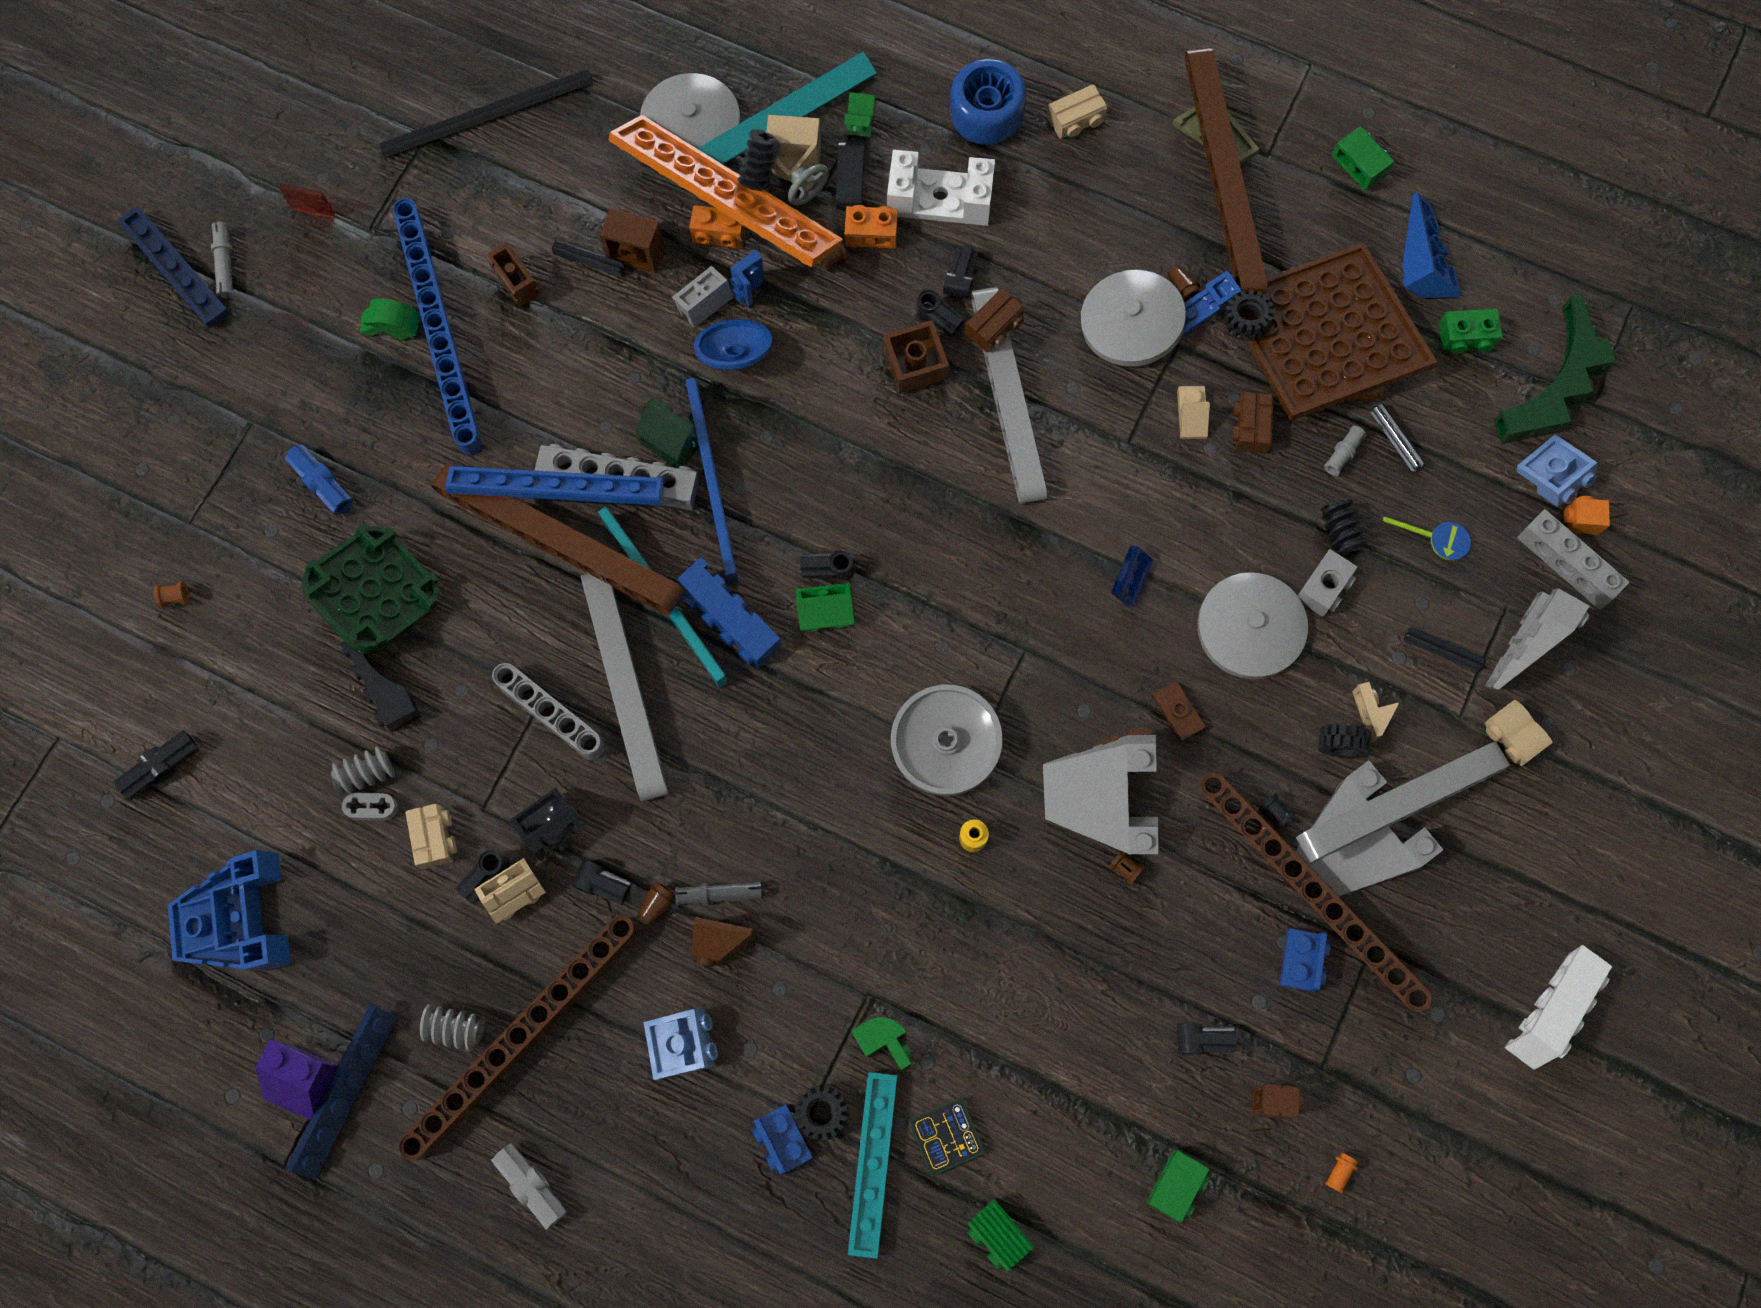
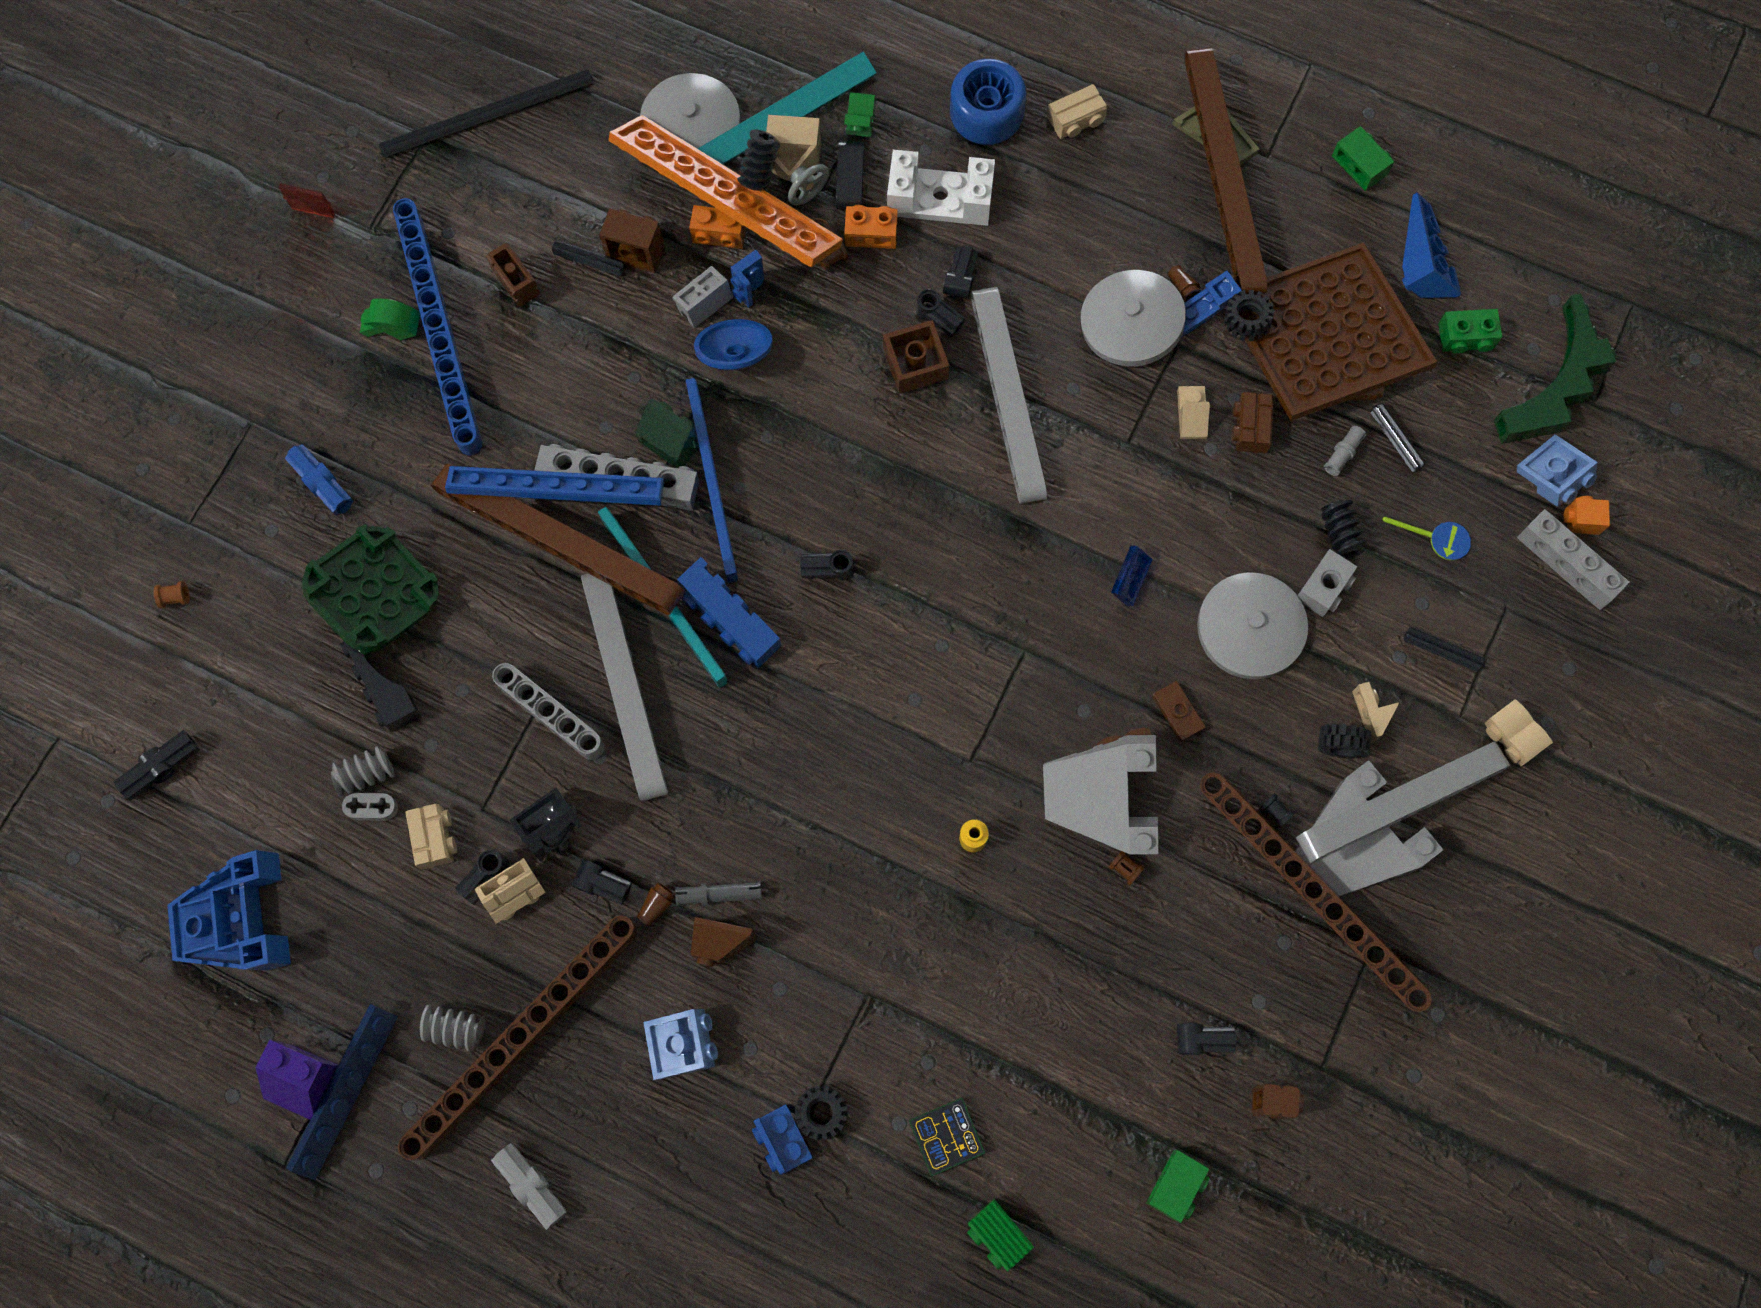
dark blue plate [117,205,230,329] -> none
light grey pin [211,222,234,299] -> none
green brick [795,583,854,631] -> none
teal plate [848,1072,897,1259] -> none
green brick [851,1017,913,1071] -> none
light grey dish [891,684,1002,796] -> none
reddish brown brick [965,288,1024,352] -> none
blue bracket [1279,928,1330,993] -> none
orange pin [1325,1153,1358,1194] -> none
light grey wedge [1485,588,1589,690] -> none
white wedge [1505,945,1612,1070] -> none

